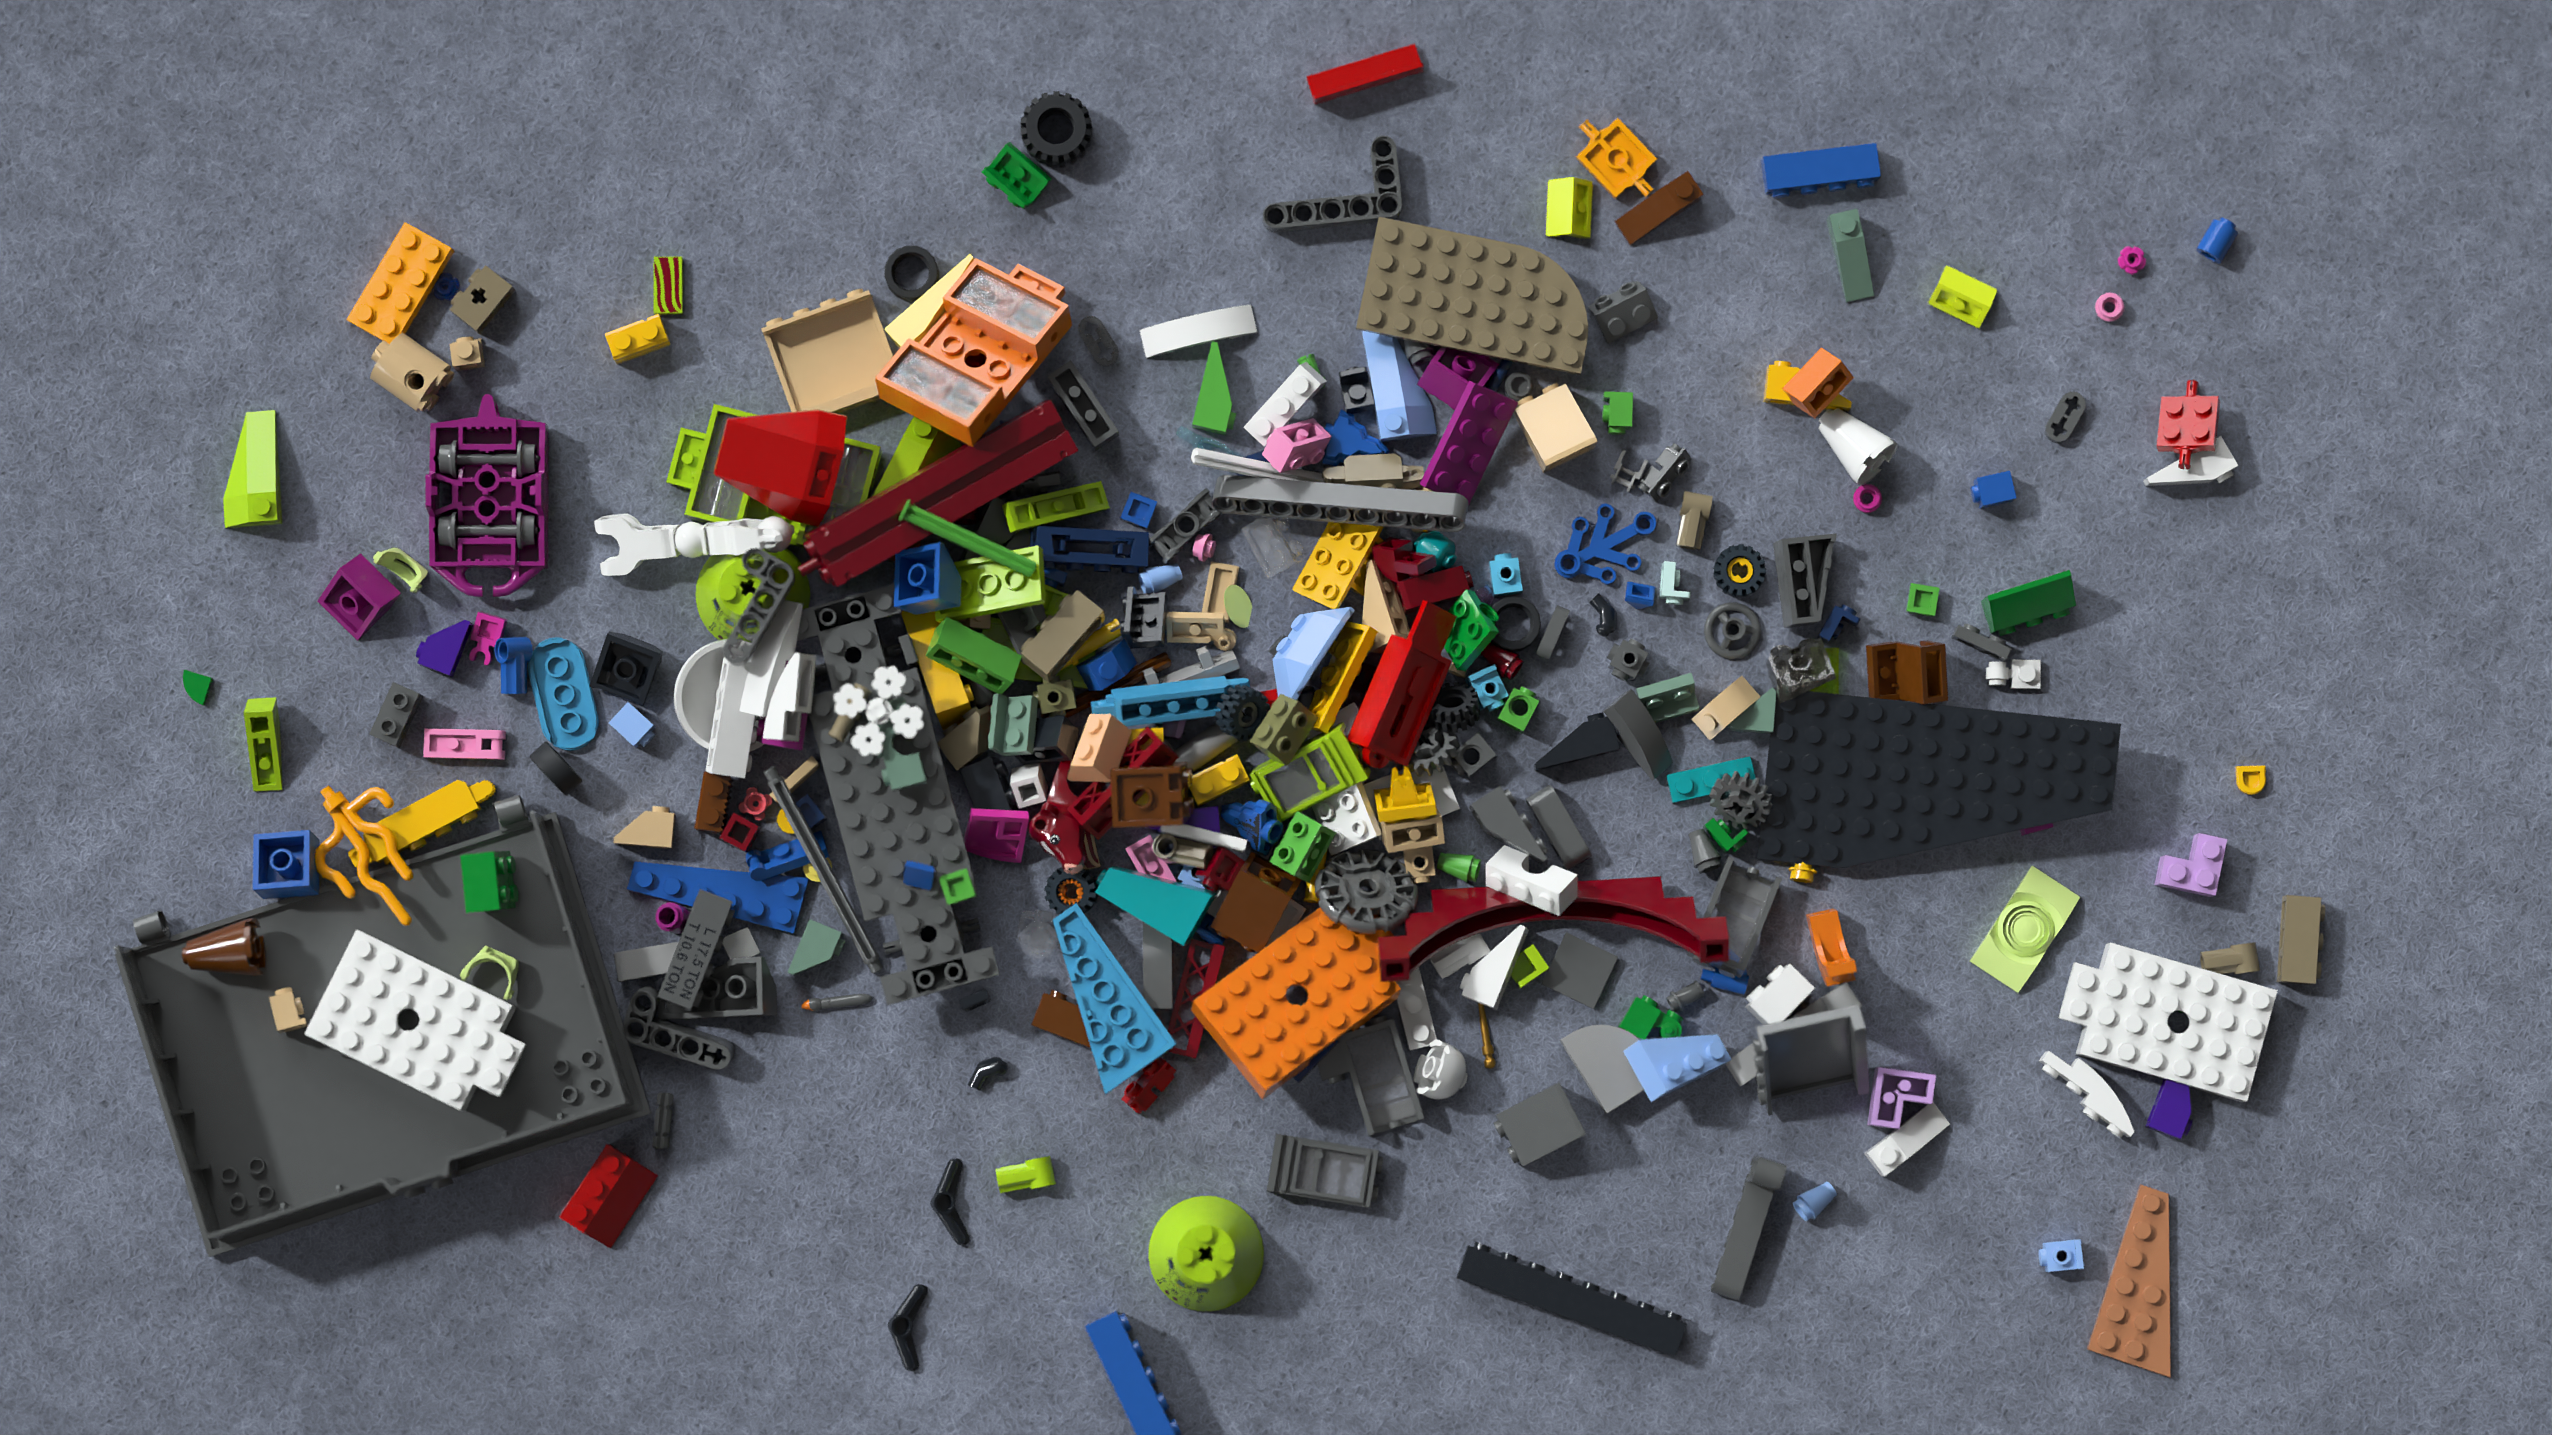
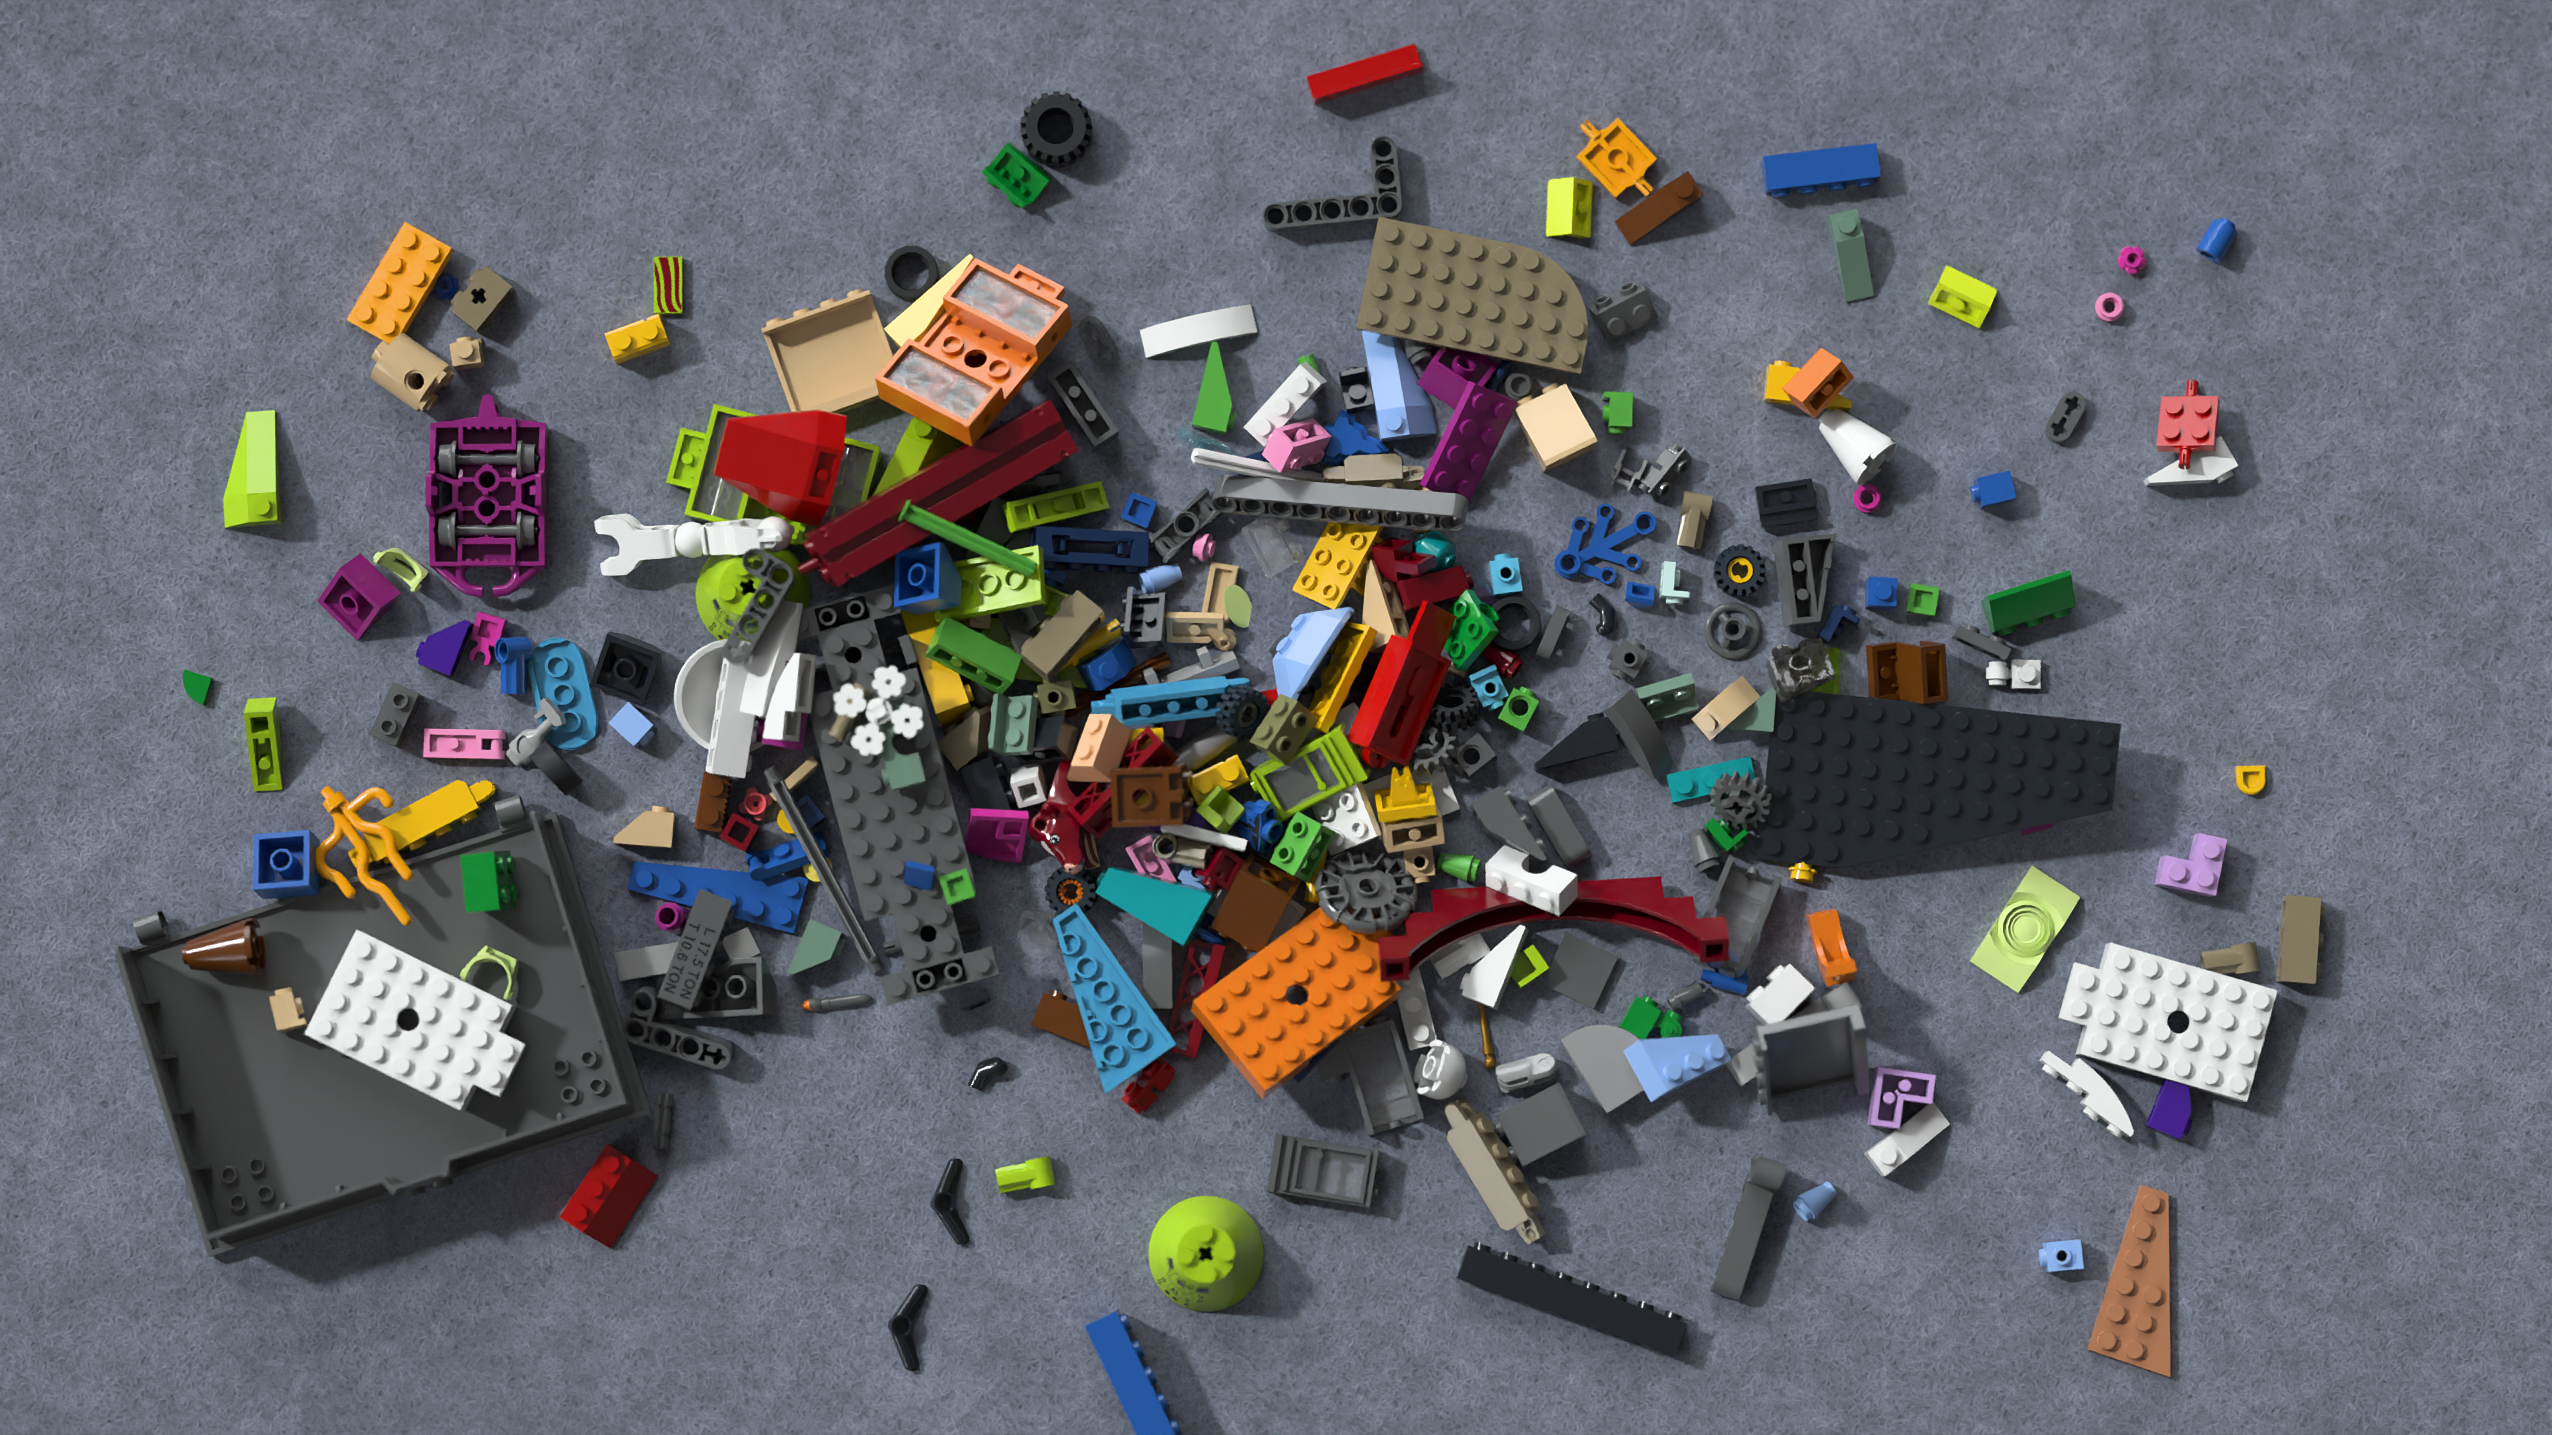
none -> light grey piece [505,697,567,768]
none -> lime panel [1196,785,1246,834]
none -> hinge [1444,1097,1545,1244]
none -> light grey arm [1496,1053,1558,1093]
none -> black plate [1754,478,1818,529]
none -> blue brick [1865,577,1898,610]

